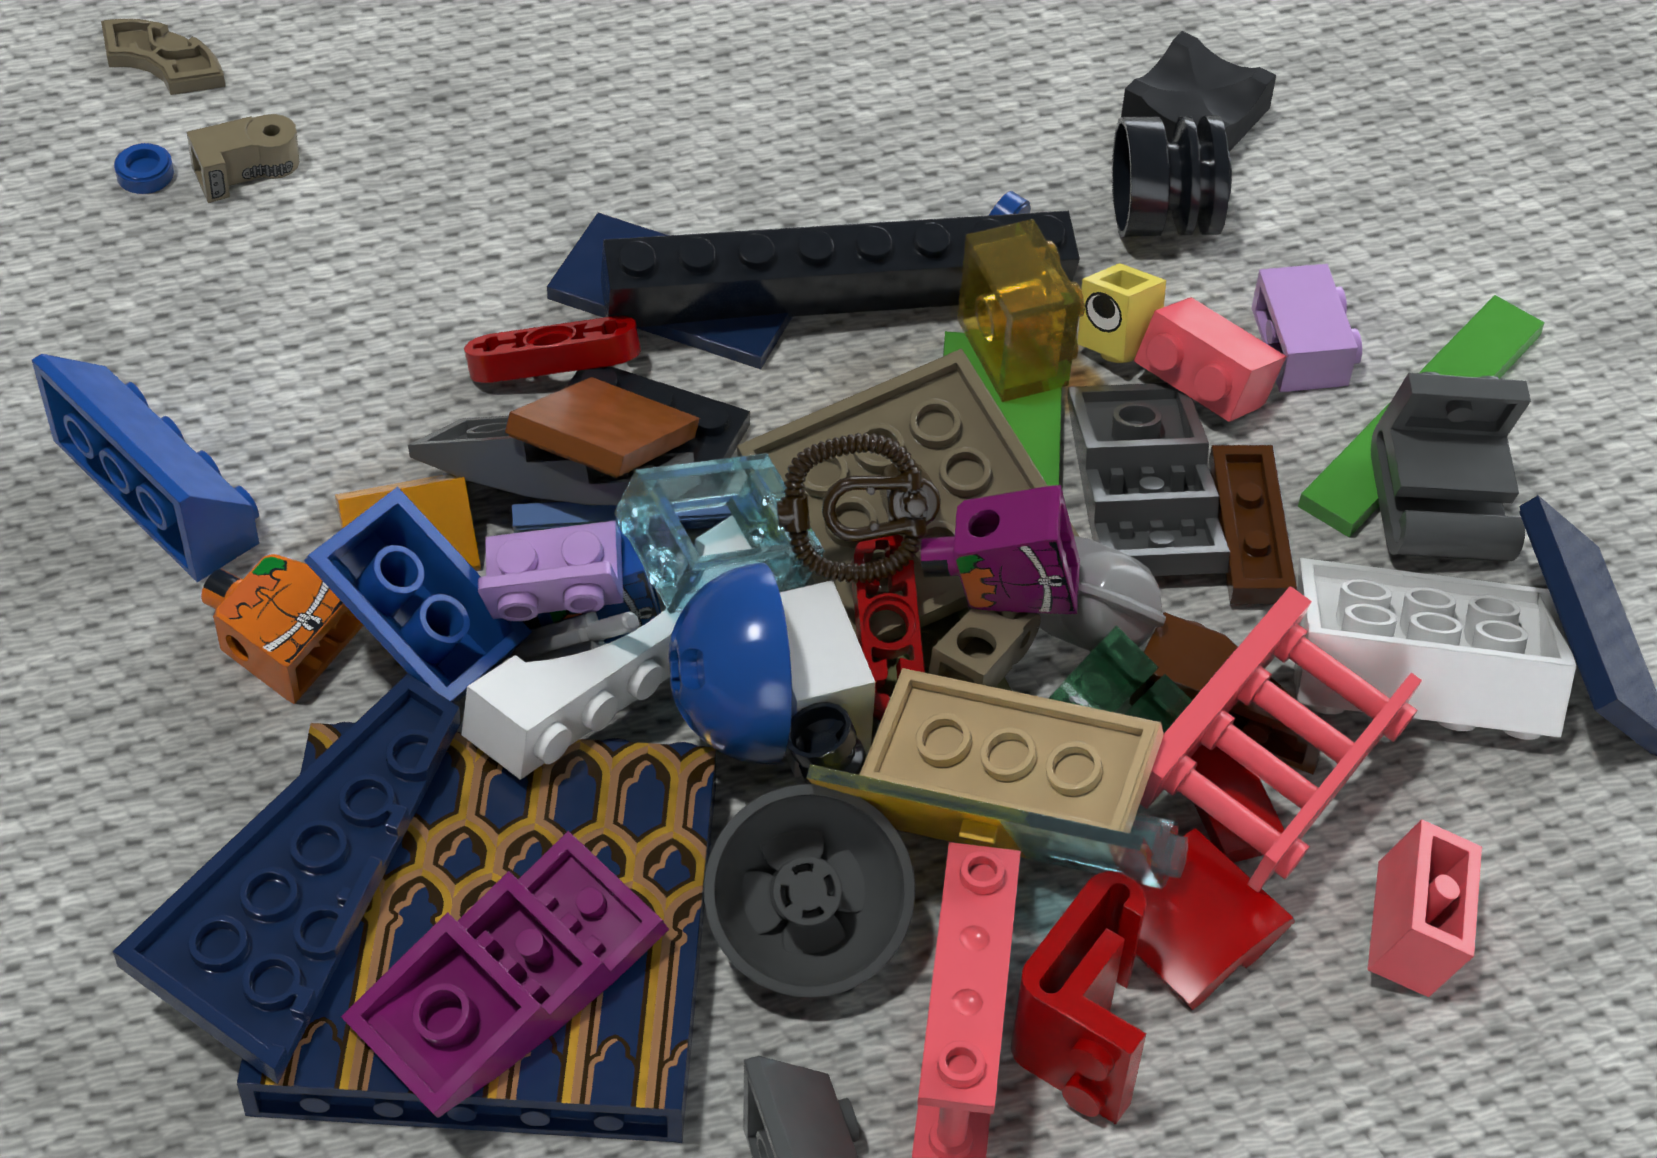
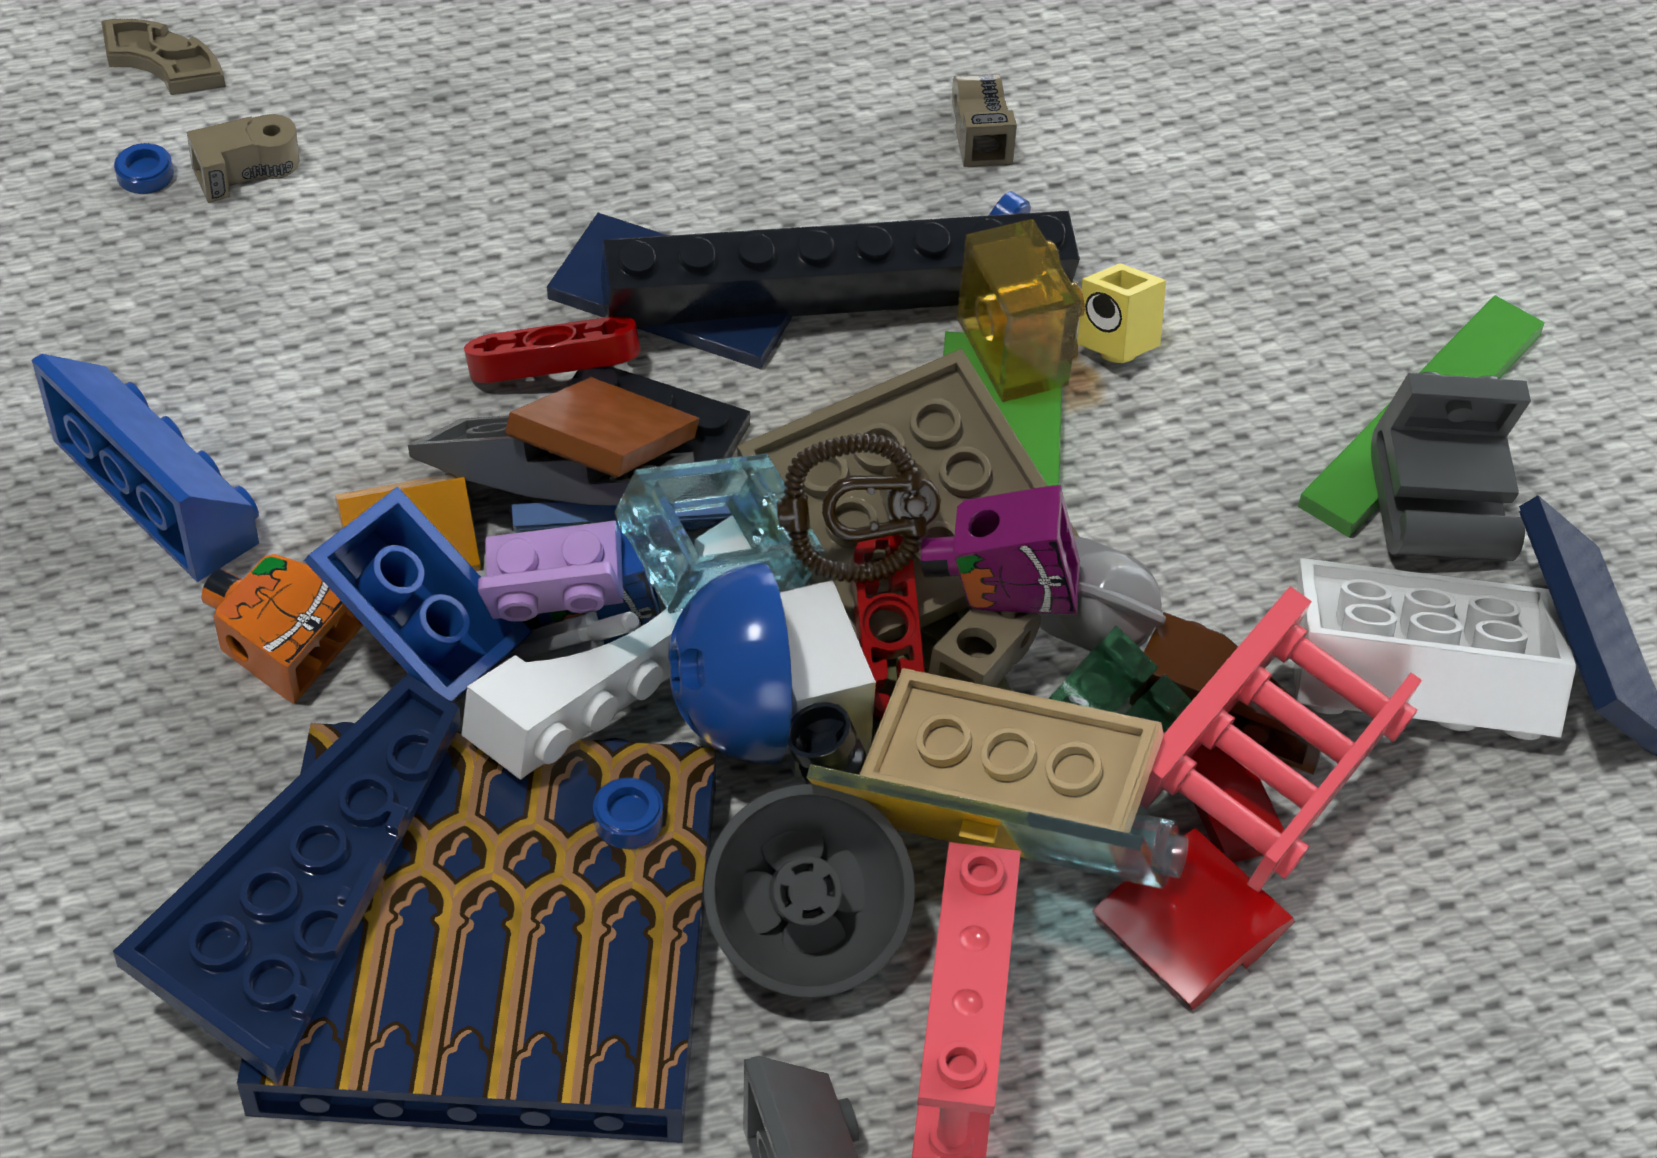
magenta slope [341,831,669,1118] -> none
red piece [1011,871,1147,1124] -> none
dark grey slope [1067,383,1230,576] -> none
black wheel [1112,115,1232,237] -> none
black brick [1121,31,1276,152] -> none
coral brick [1134,297,1287,422] -> none
reddish brown plate [1209,445,1297,604] -> none
lavender brick [1251,264,1362,392] -> none
coral brick [1367,819,1482,997] -> none
none -> blue tile [593,778,663,849]
none -> dark tan leg [952,74,1017,167]

